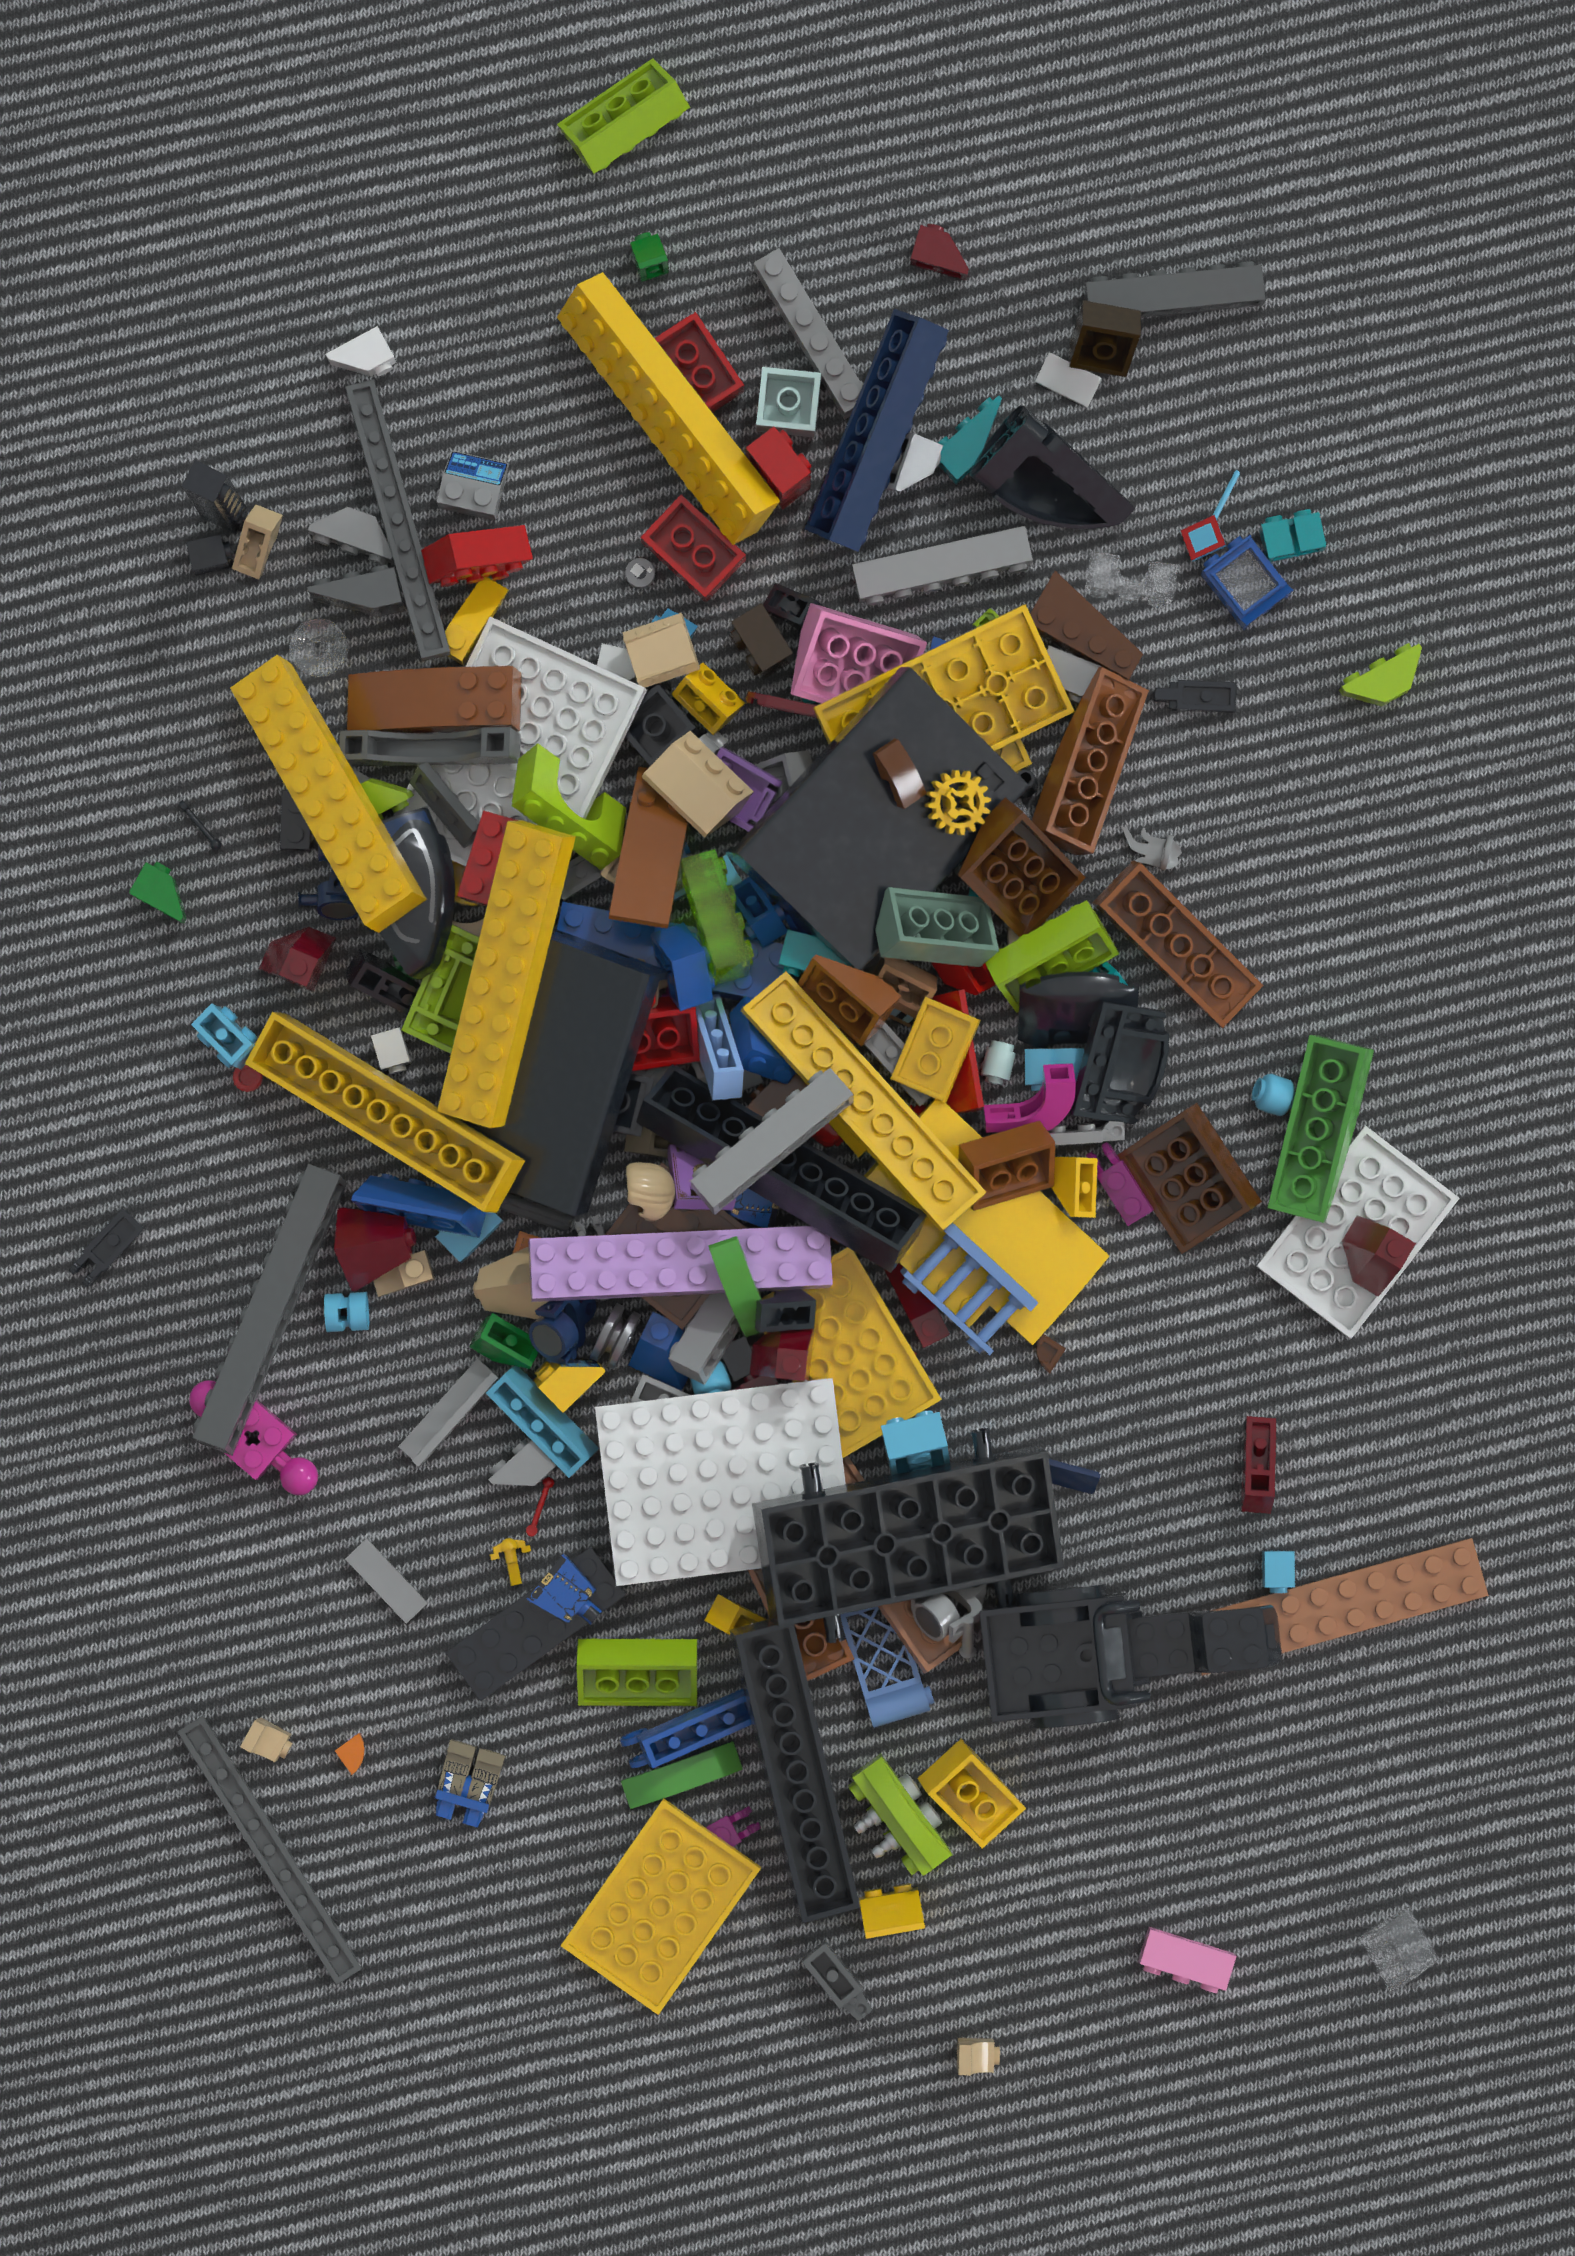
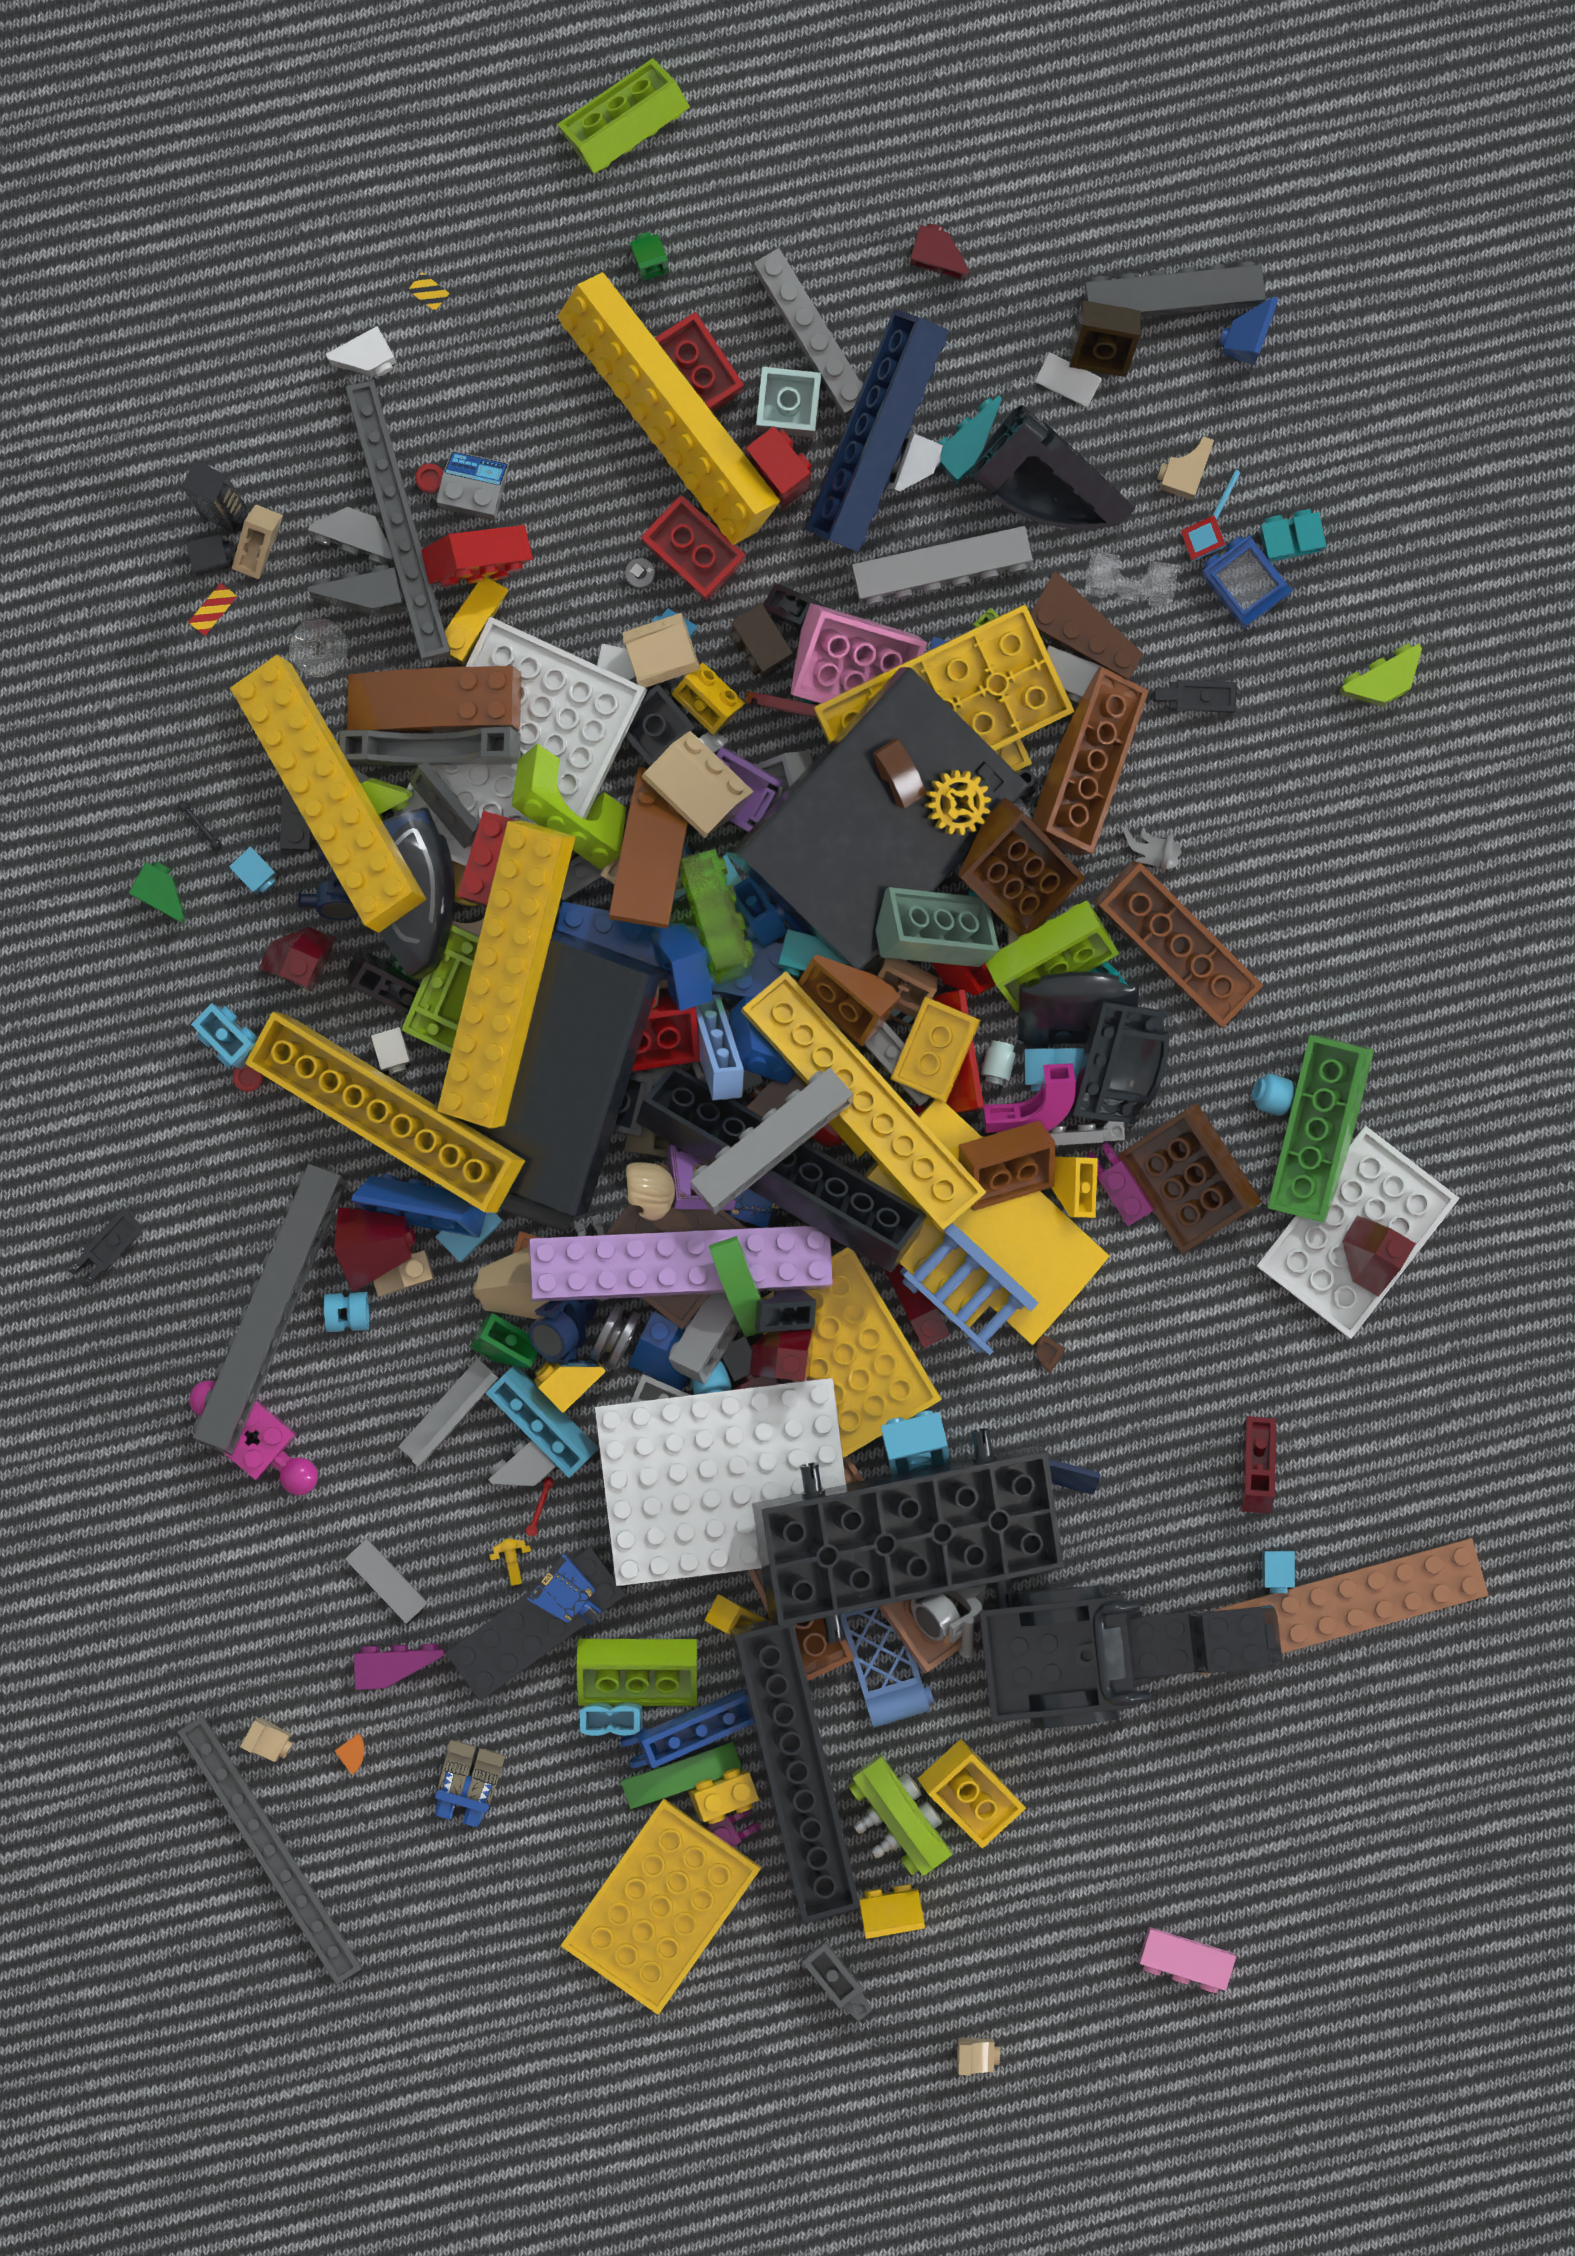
clear slope [1357,1906,1439,1992] -> none
none -> sticker [188,583,238,636]
none -> medium azure brick [229,846,277,895]
none -> magenta slope [354,1643,446,1690]
none -> sticker [408,272,449,311]
none -> red tile [415,463,444,494]
none -> medium azure brick [580,1702,643,1736]
none -> yellow brick [688,1767,759,1824]
none -> tan arch [1157,436,1214,500]
none -> blue slope [1219,297,1279,365]

